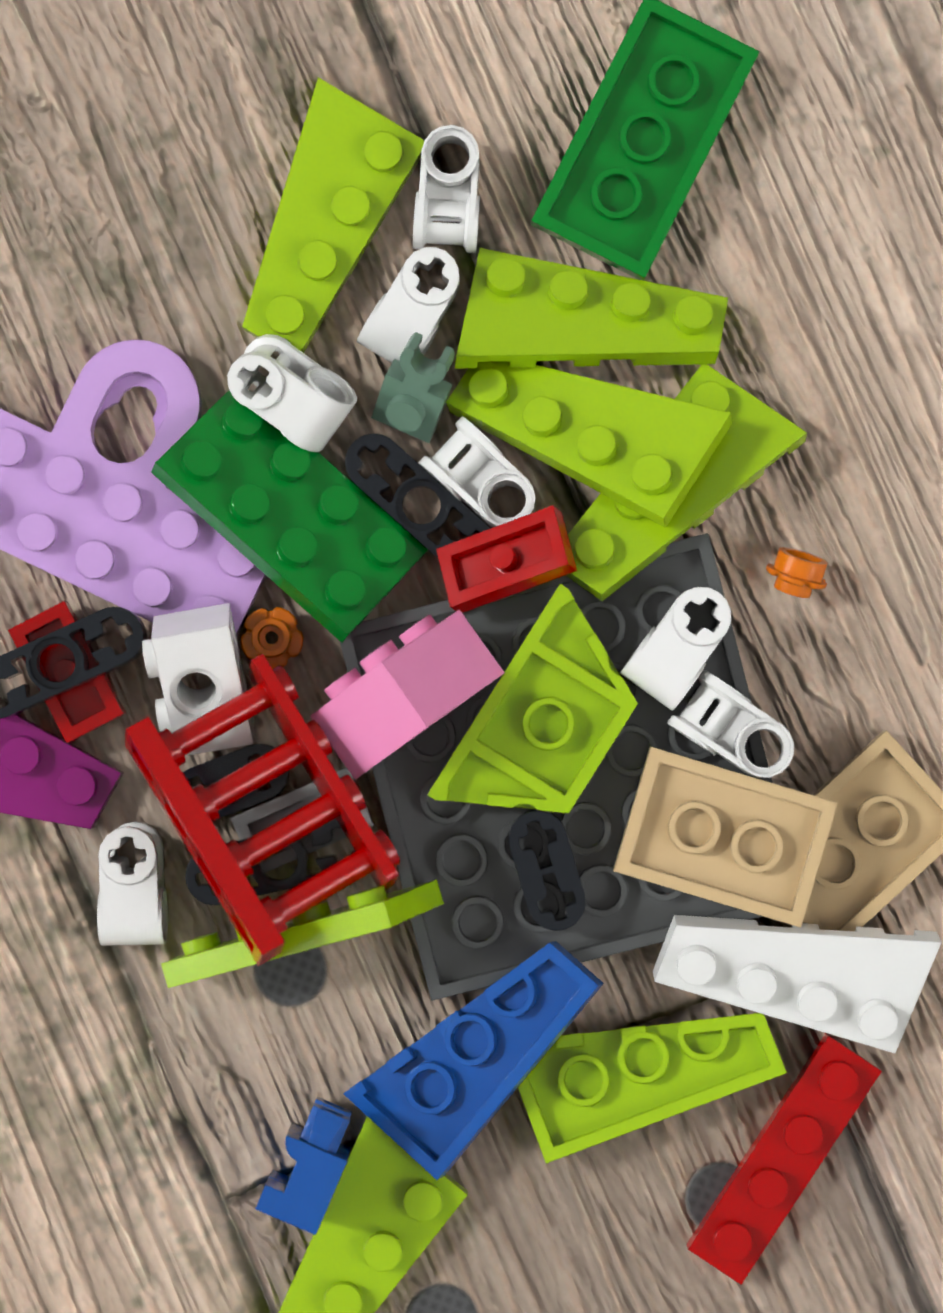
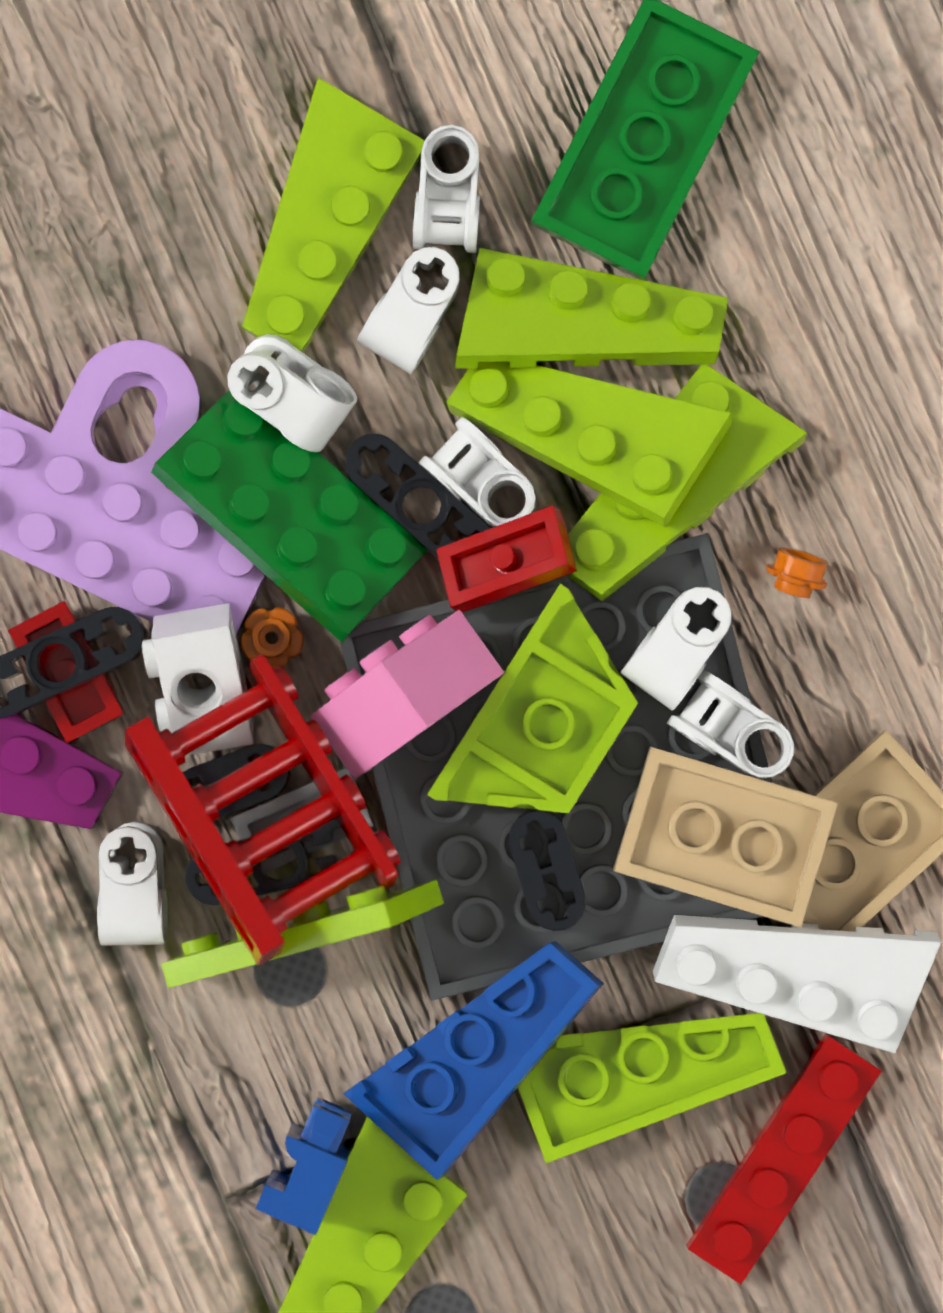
sand green plate [371,332,455,443] -> none

